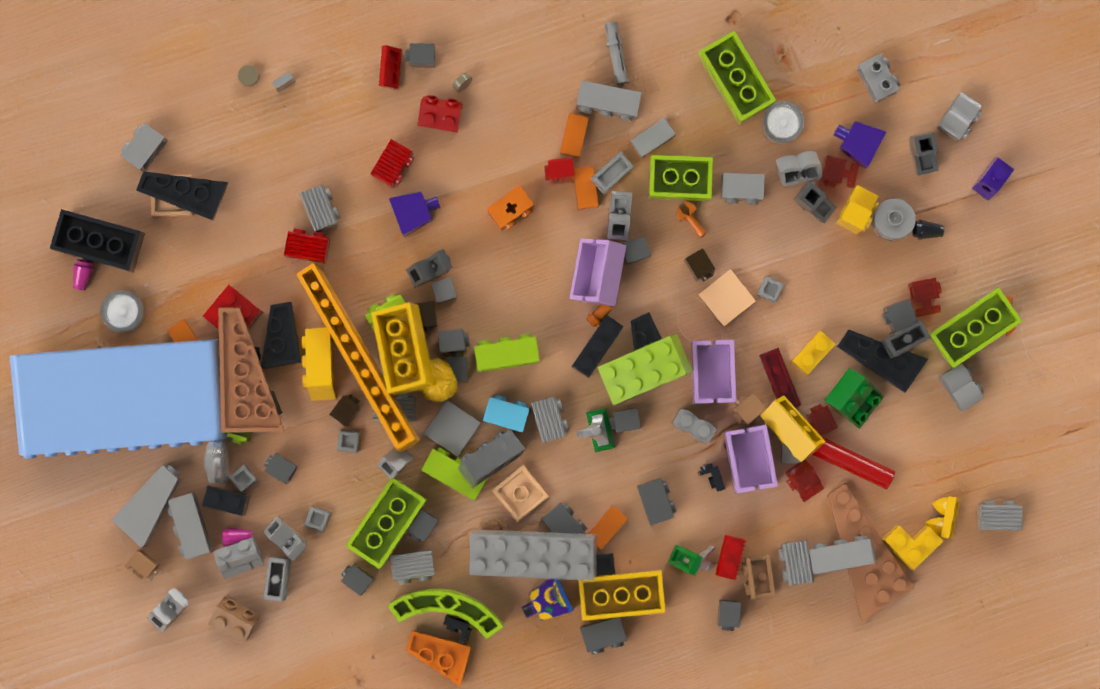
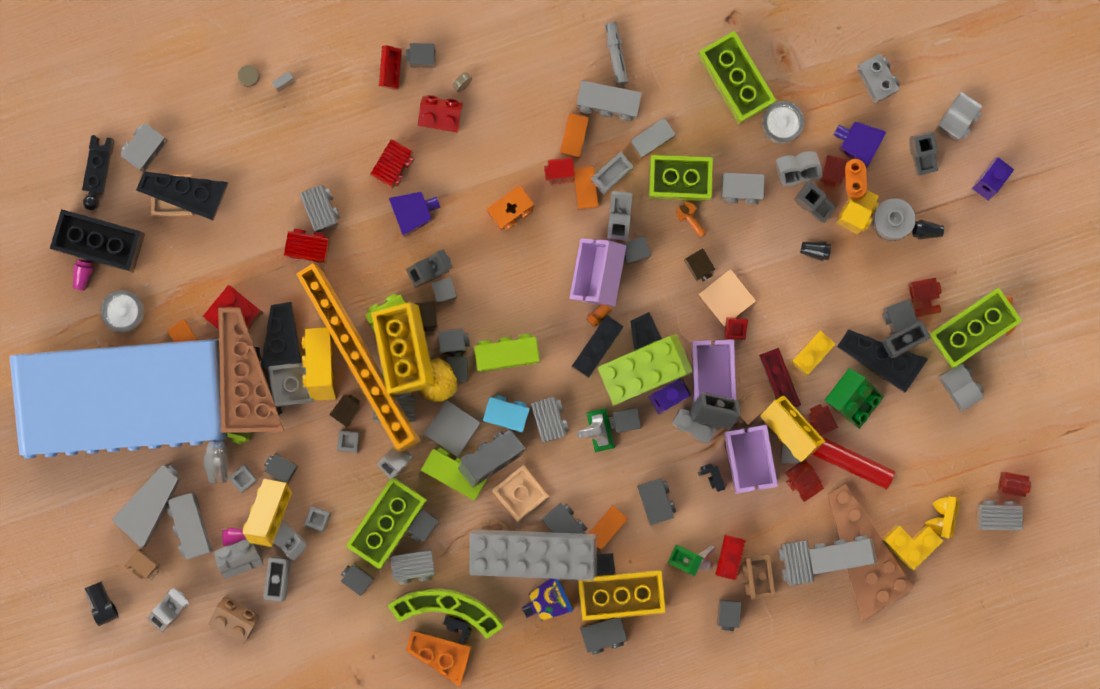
black brick [202,485,251,516] -> none
light grey tile [757,276,784,303] -> none
none -> black plate [82,135,114,210]
none -> black piece [84,581,119,626]
none -> yellow brick [243,479,292,547]
none -> light grey tile [266,362,314,407]
none -> dark purple torso [648,377,692,415]
none -> dark grey brick [691,392,740,430]
none -> red tile [724,317,748,340]
none -> black cone [800,241,831,261]
none -> orange plate [845,159,867,200]
none -> clear red brick [997,472,1031,497]

